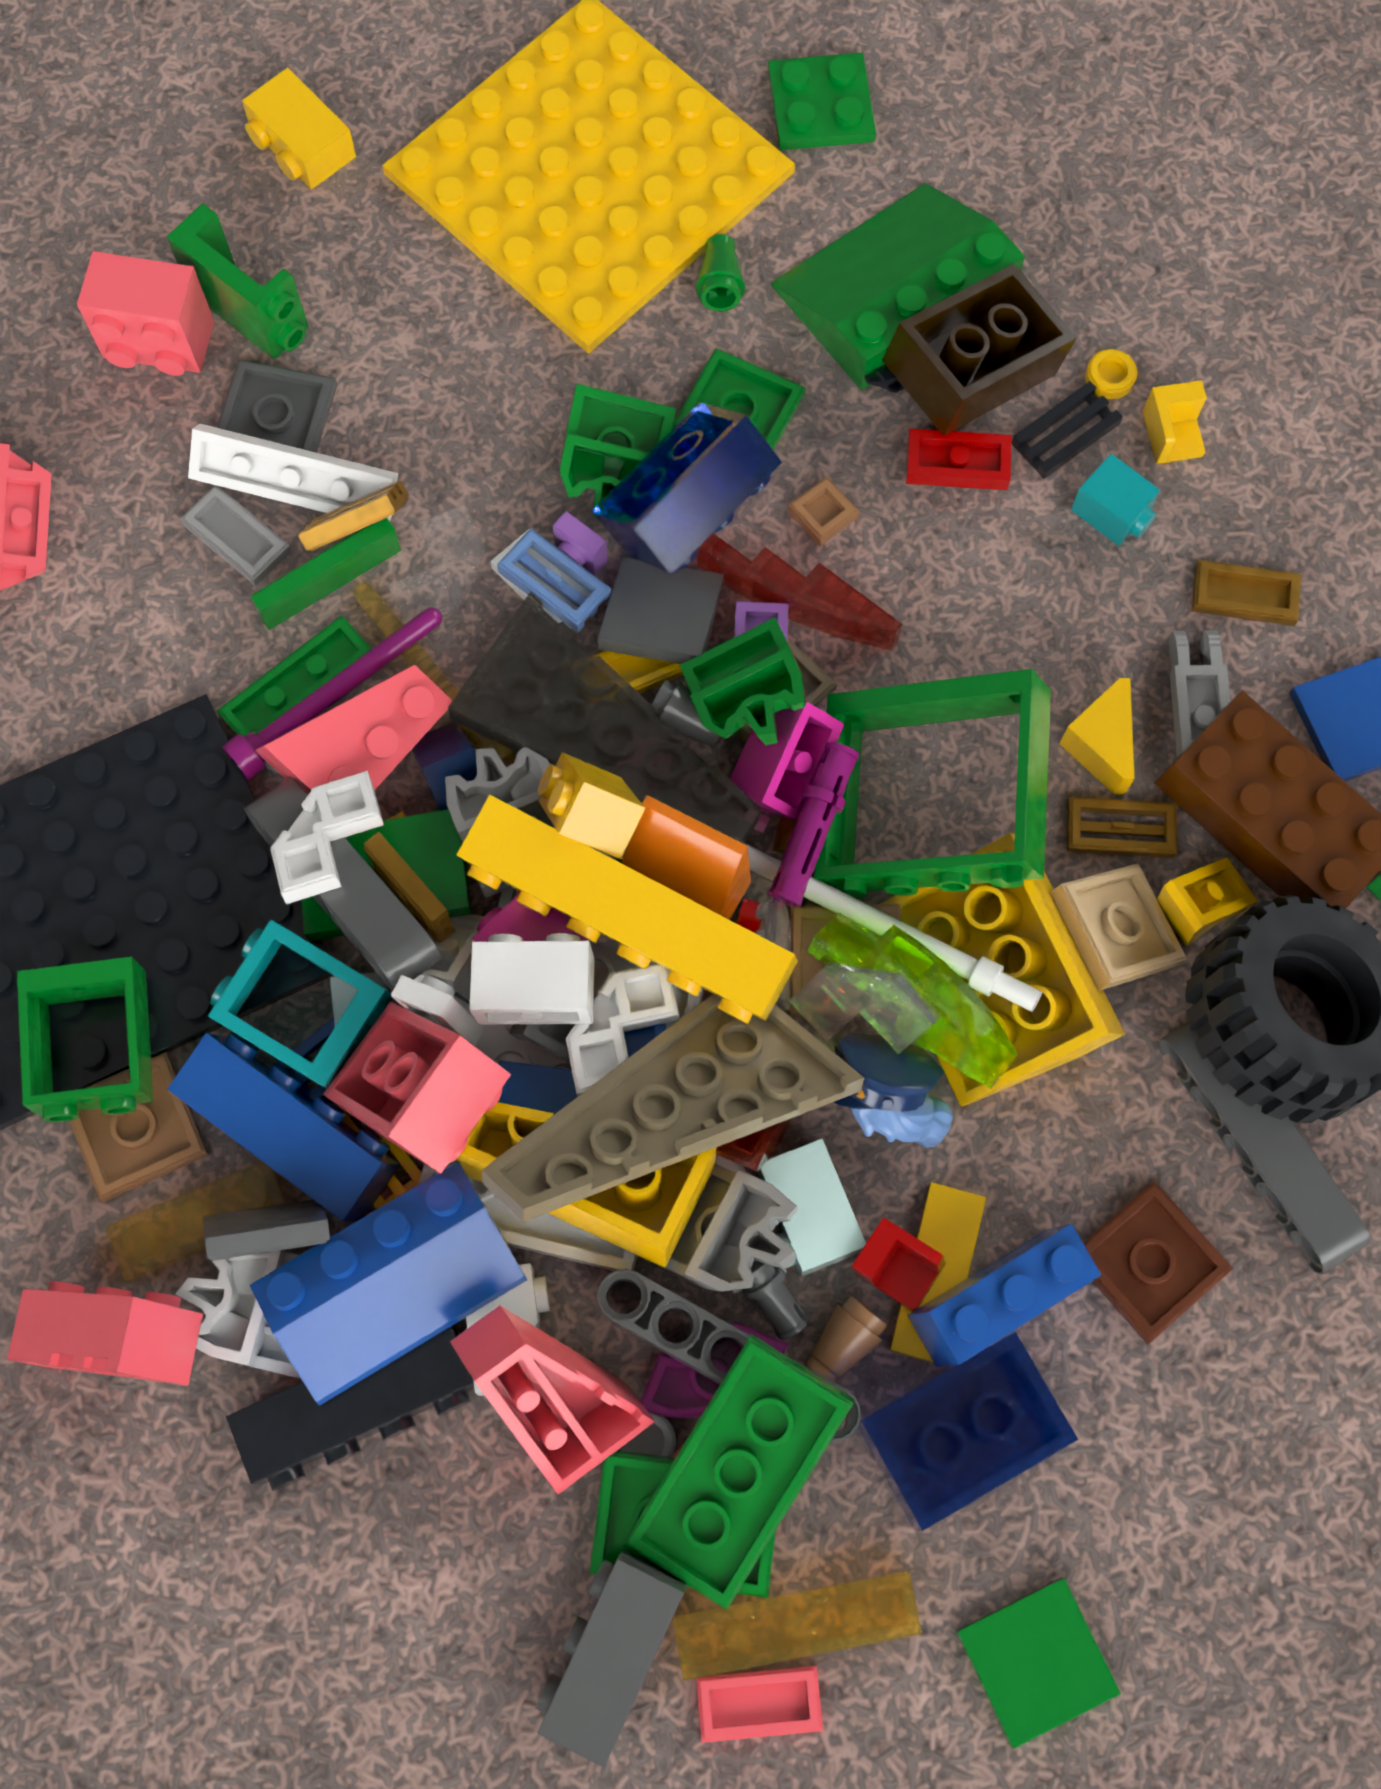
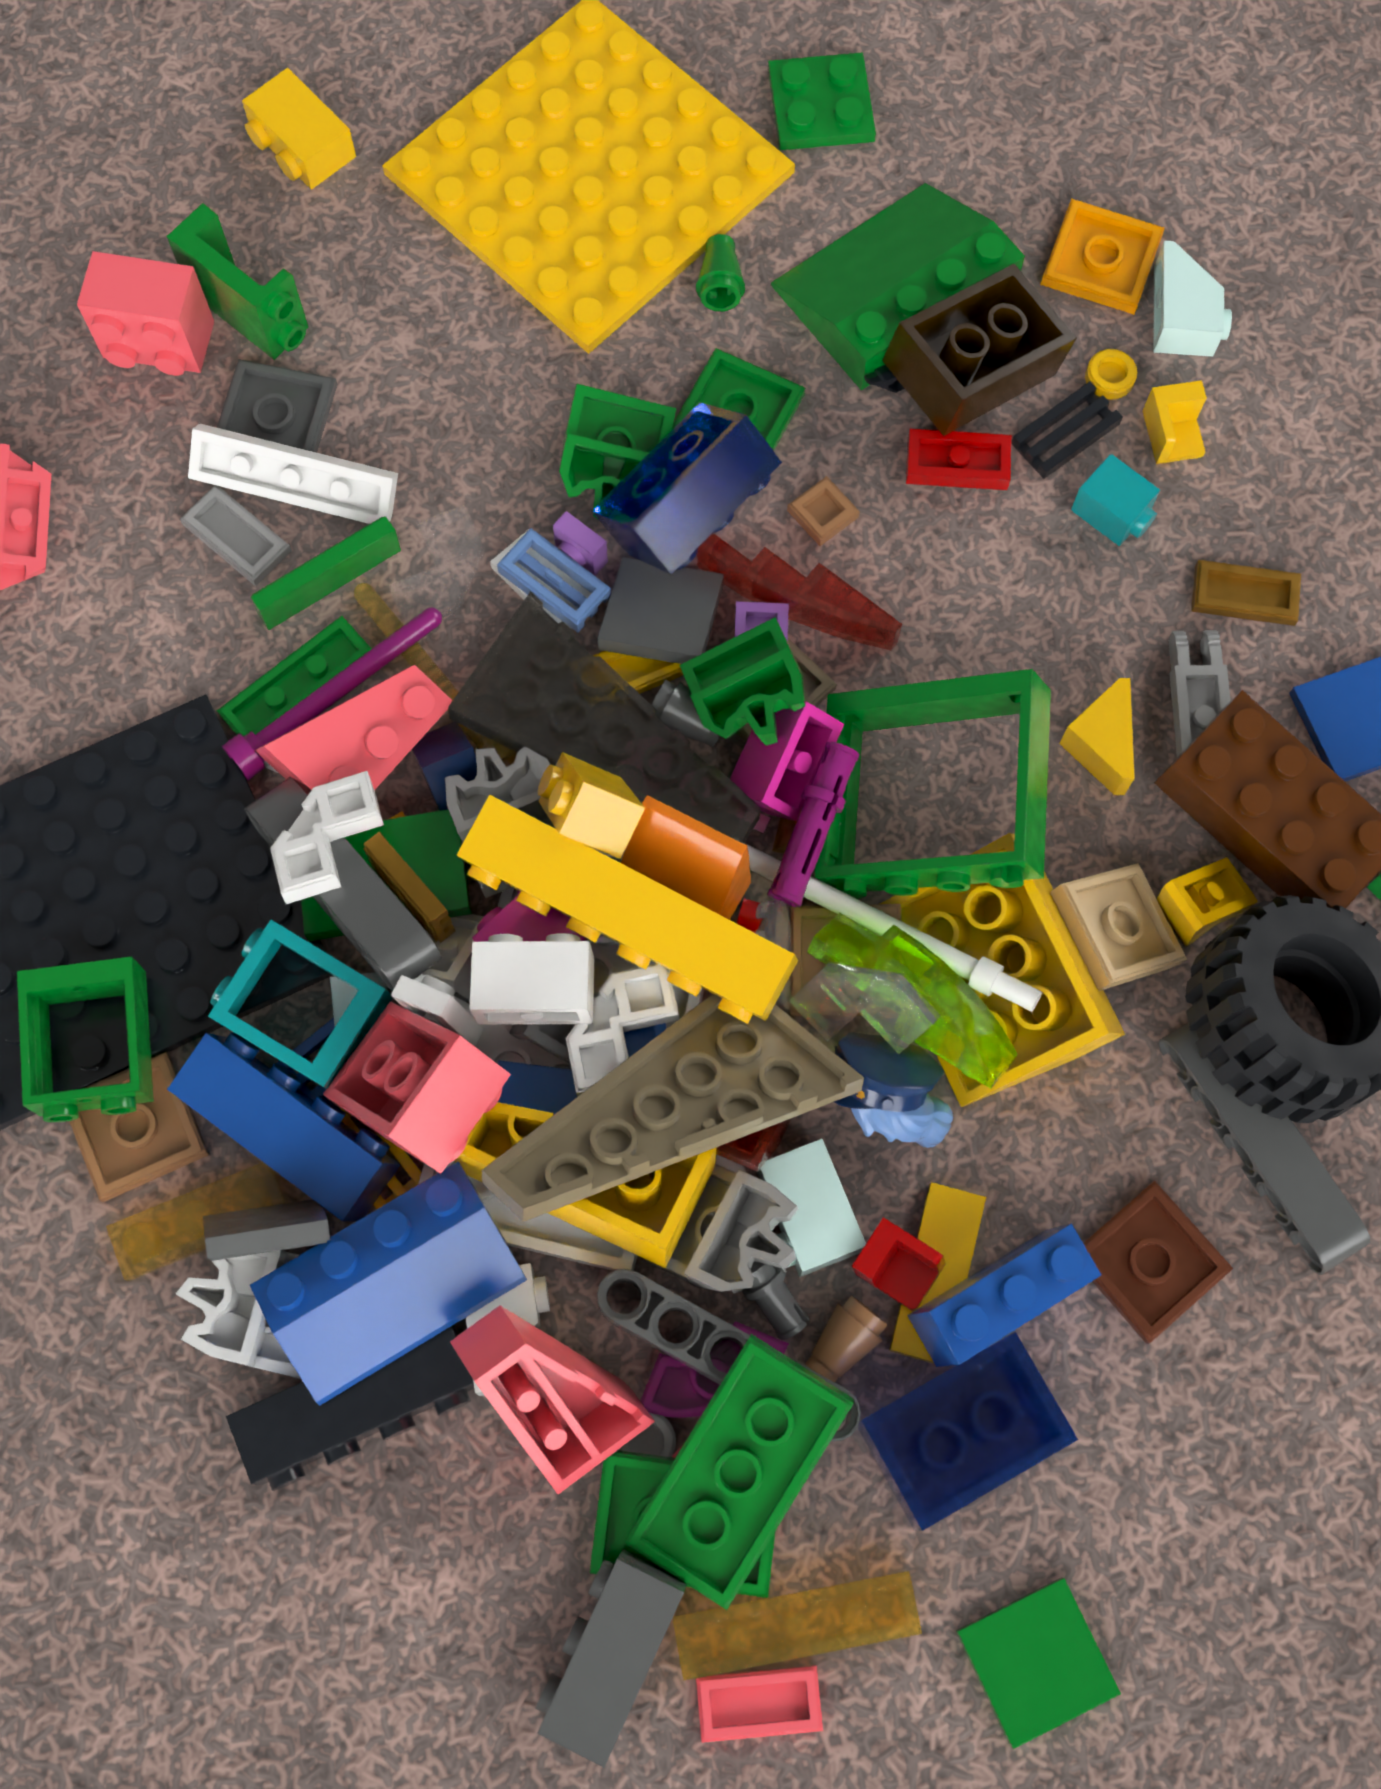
coral wedge [7,1281,203,1386] -> none
tile [298,480,409,551] -> none
pearl gold tile [1067,797,1177,858] -> none
none -> light orange tile [1040,198,1165,315]
none -> light aqua slope [1153,241,1232,357]

